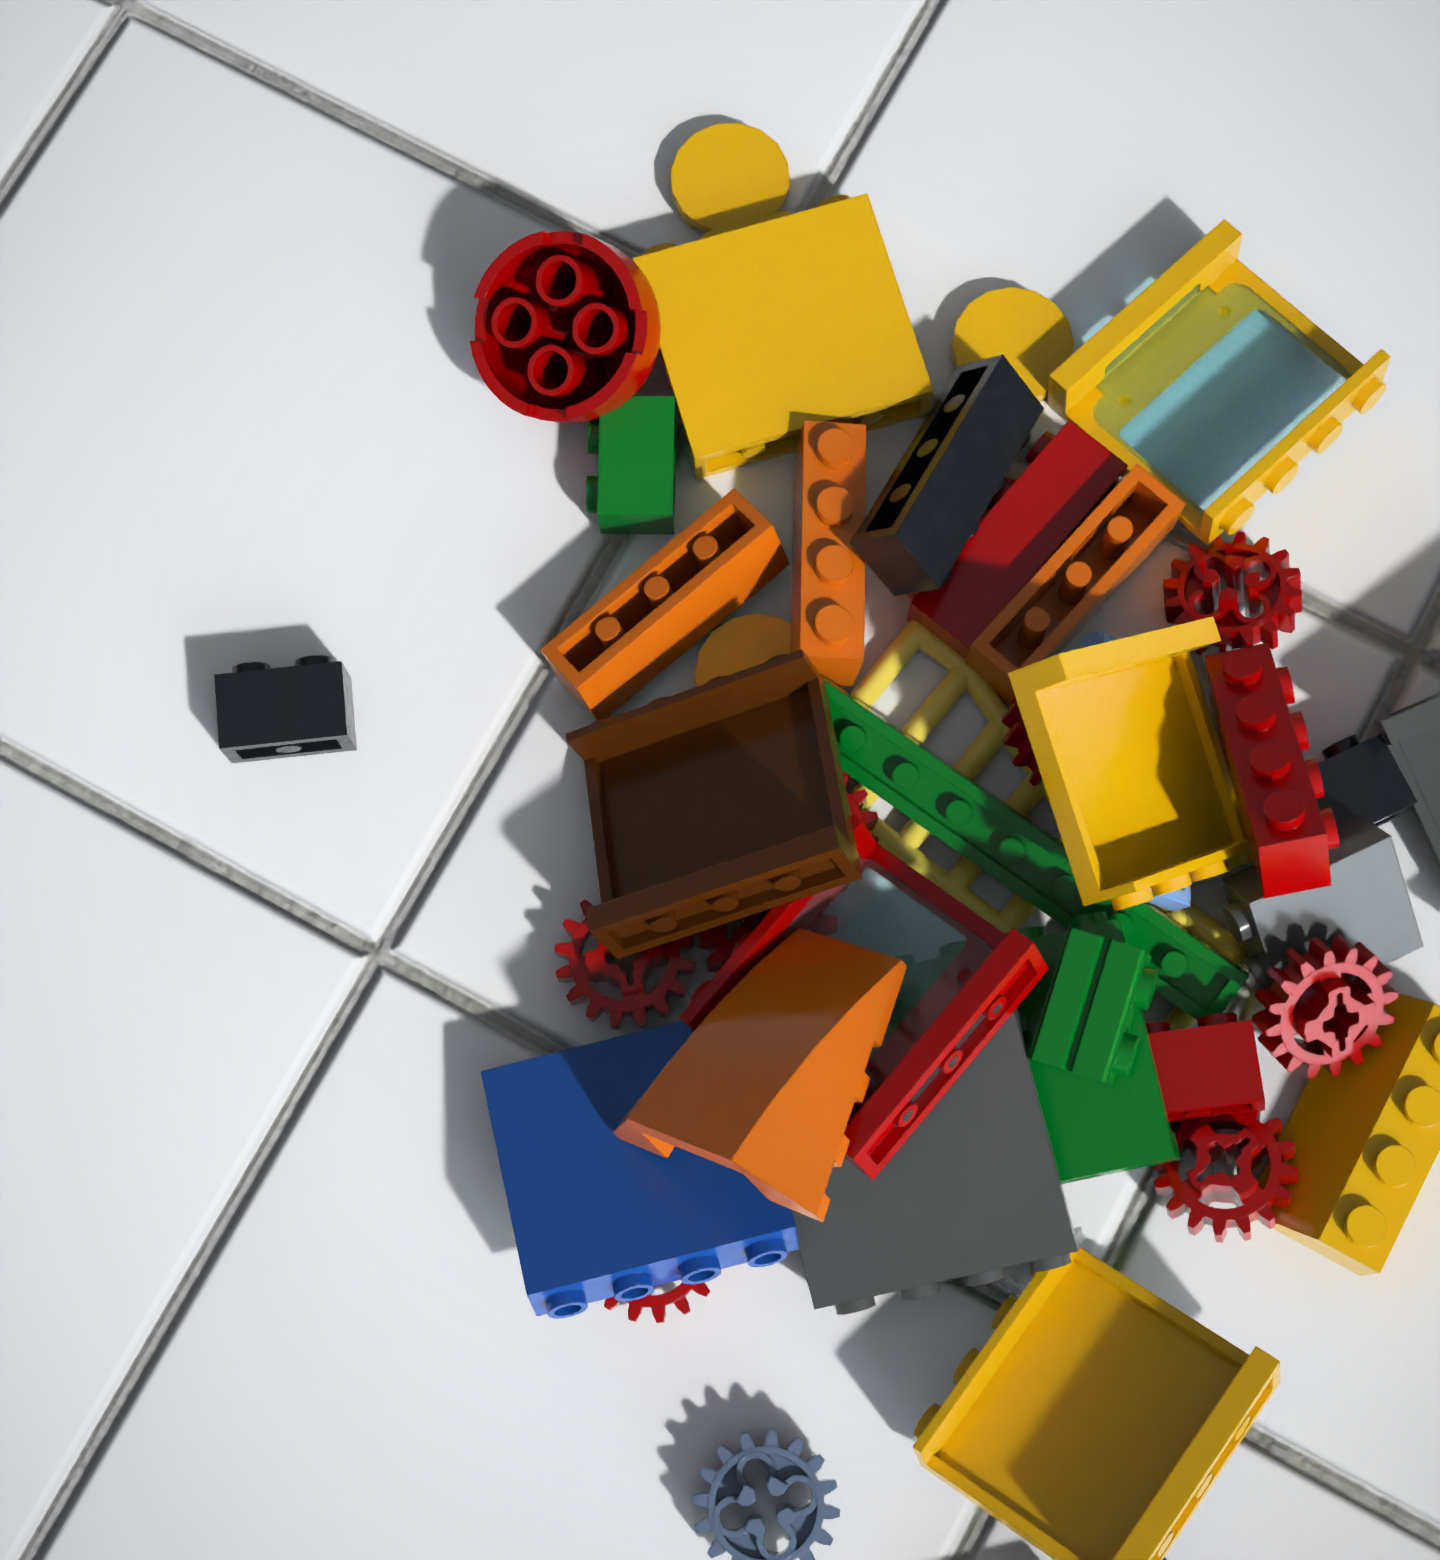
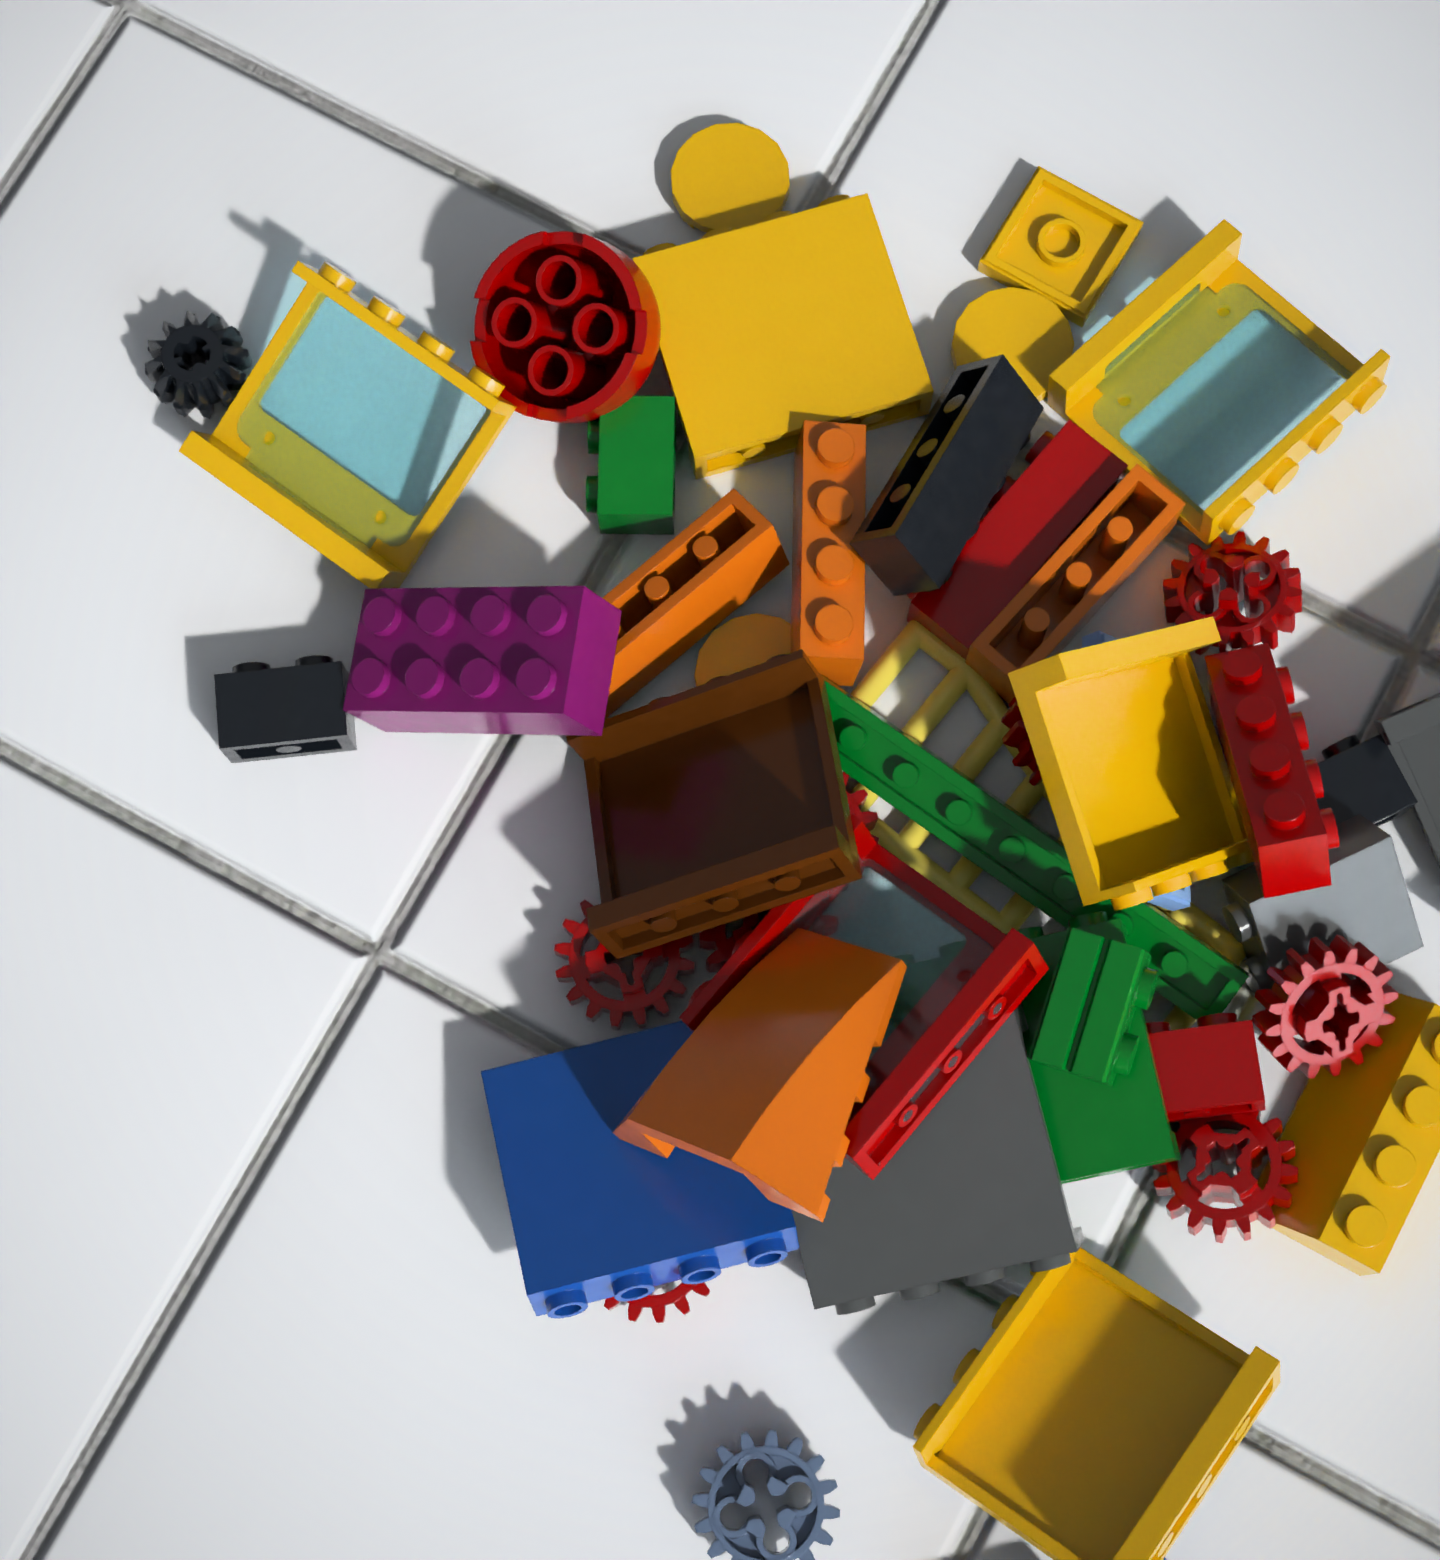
none -> black gear [144,311,252,419]
none -> clear light blue panel [179,261,517,589]
none -> magenta brick [343,586,622,736]
none -> yellow tile [977,166,1144,327]

